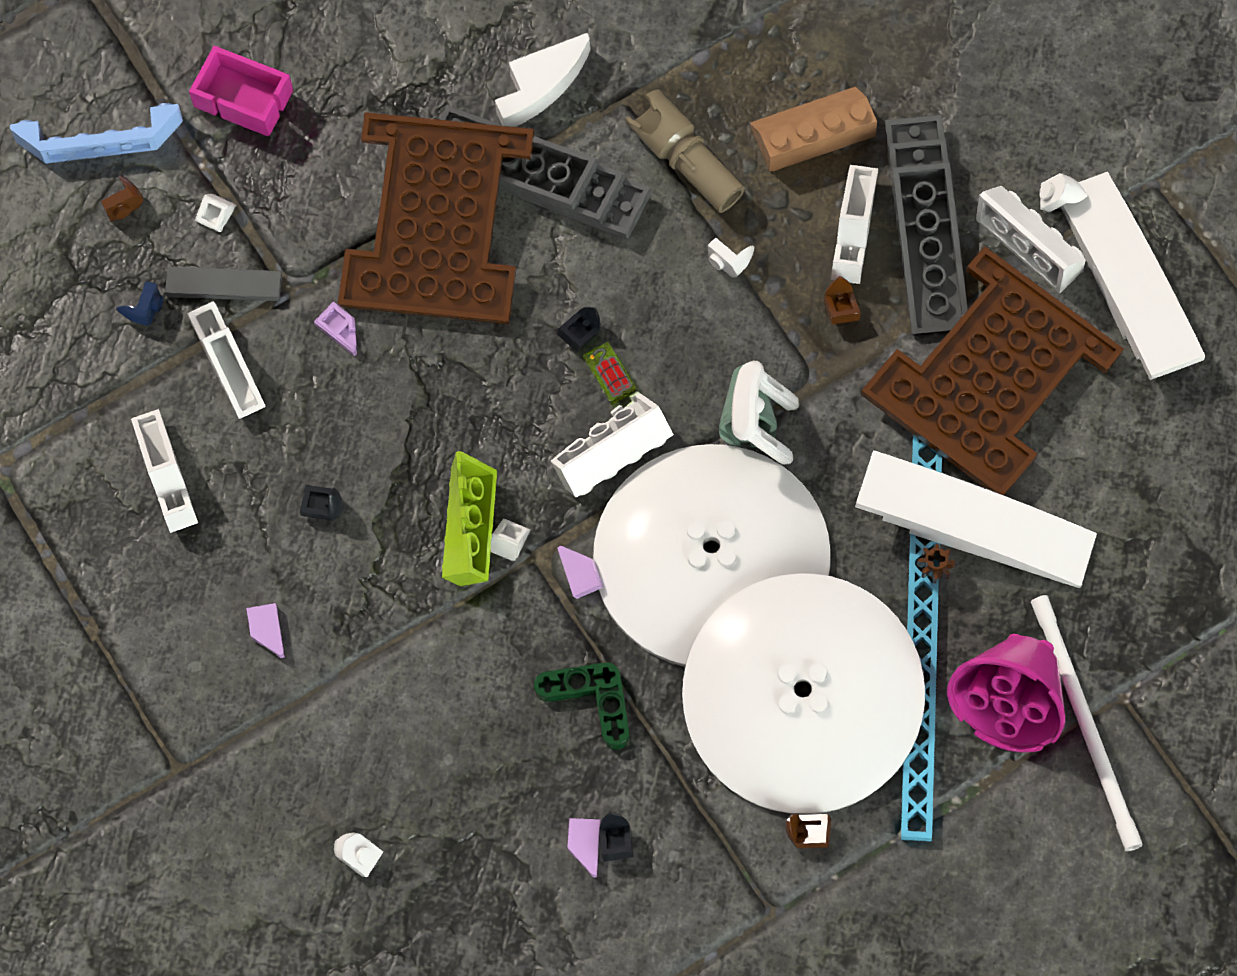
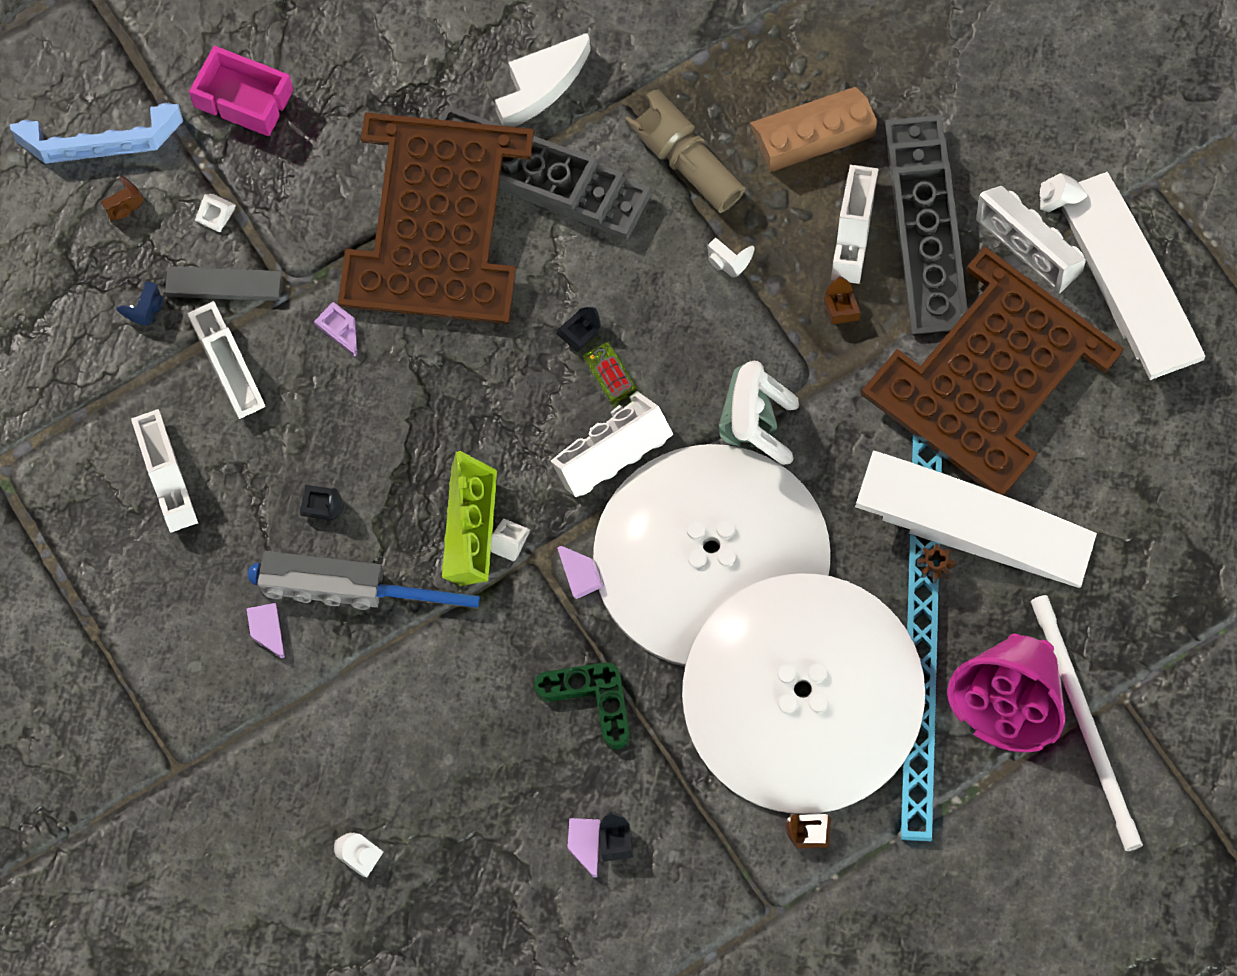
none -> piece [247,551,480,610]

